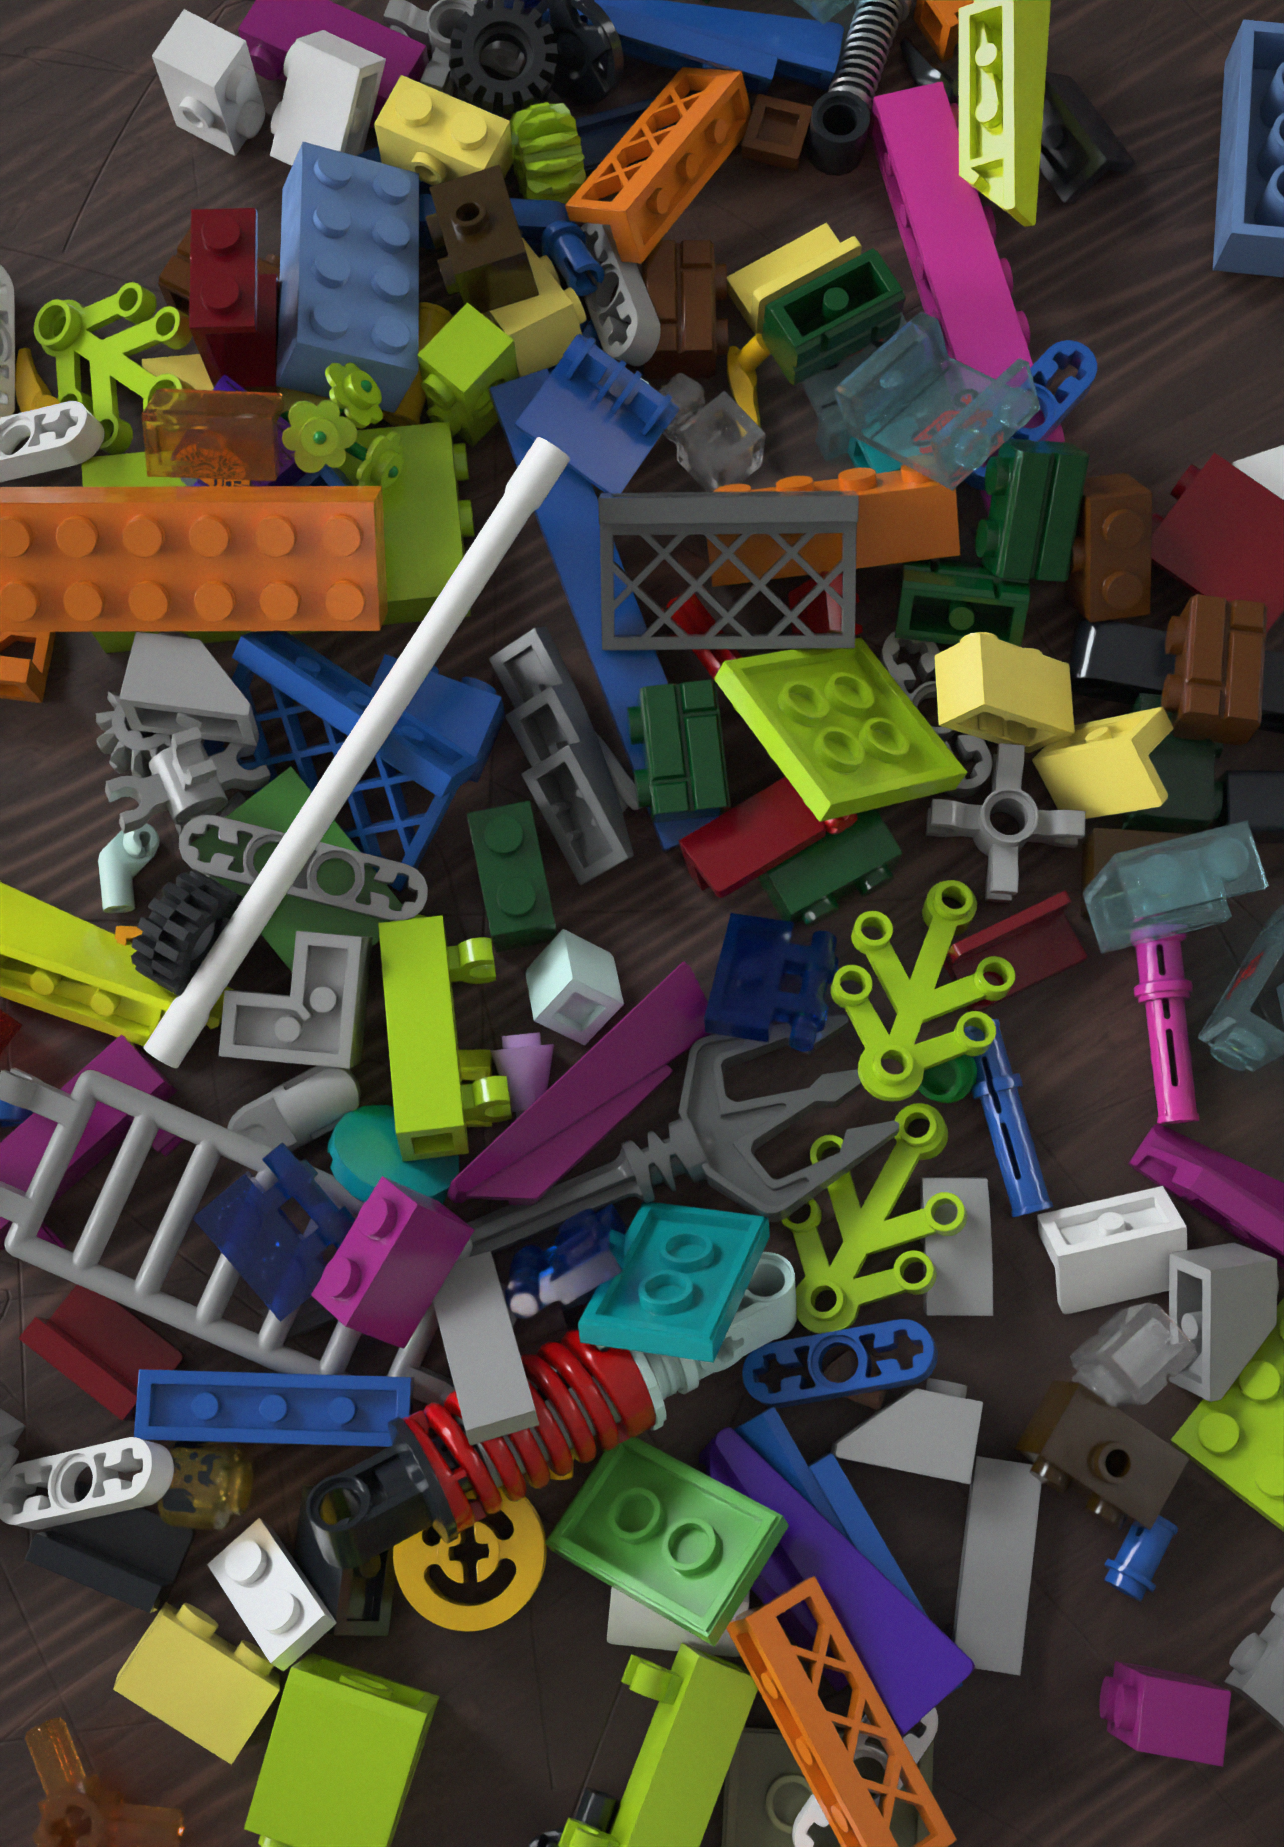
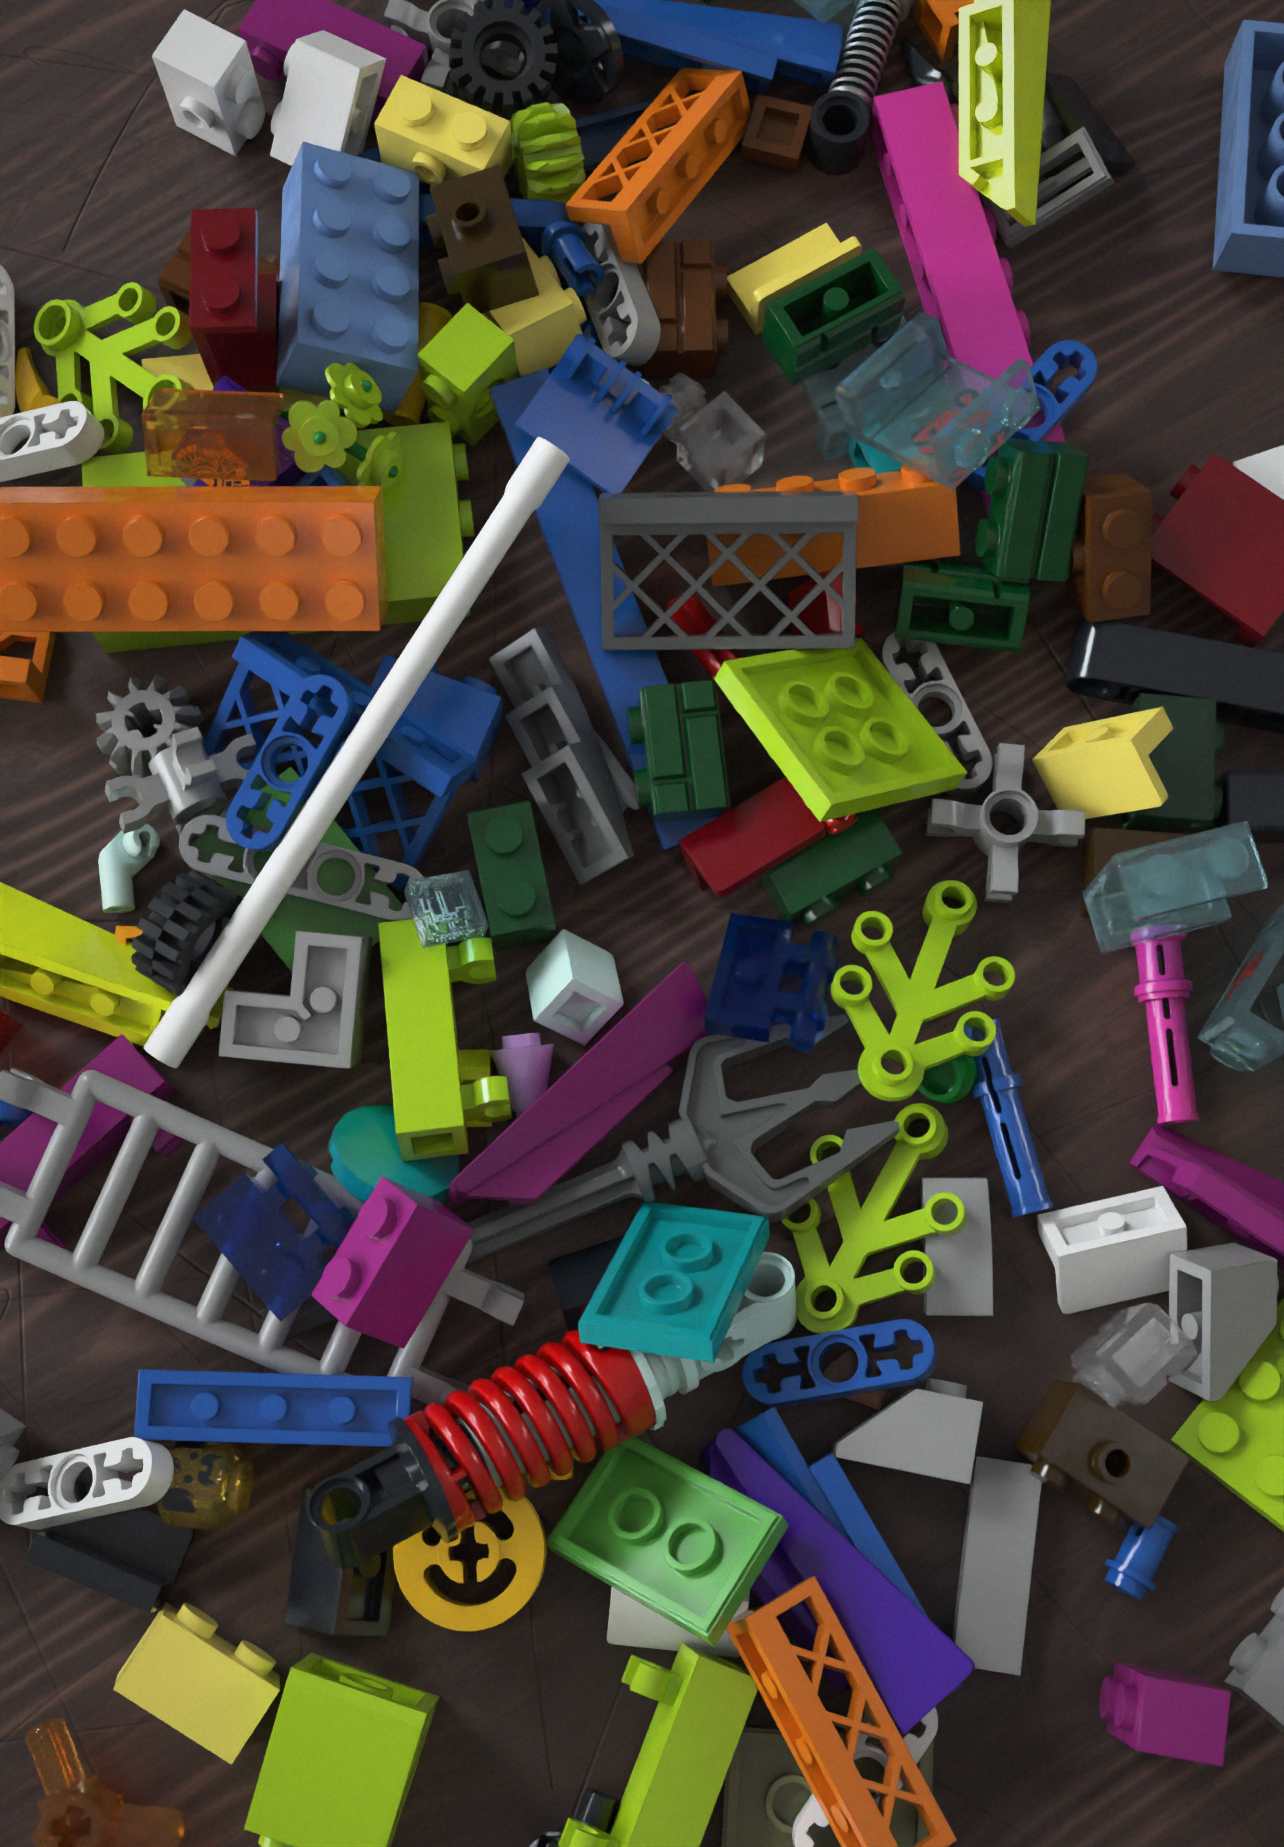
dark red panel [18,1284,185,1421] -> none
light grey slope [119,631,259,746] -> none
white plate [207,1518,337,1672] -> none
light grey arm [227,1066,361,1155] -> none
light grey tile [433,1251,539,1445] -> none
clear blue plate [505,1204,626,1319] -> none
yellow bar [727,333,771,450] -> none
light yellow brick [935,632,1075,753] -> none
dark red panel [944,890,1087,1012] -> none
reddish brown brick [1161,594,1268,746] -> none
none -> blue beam [226,674,356,852]
none -> clear light blue tile [404,870,489,948]
none -> light grey tile [980,127,1115,249]

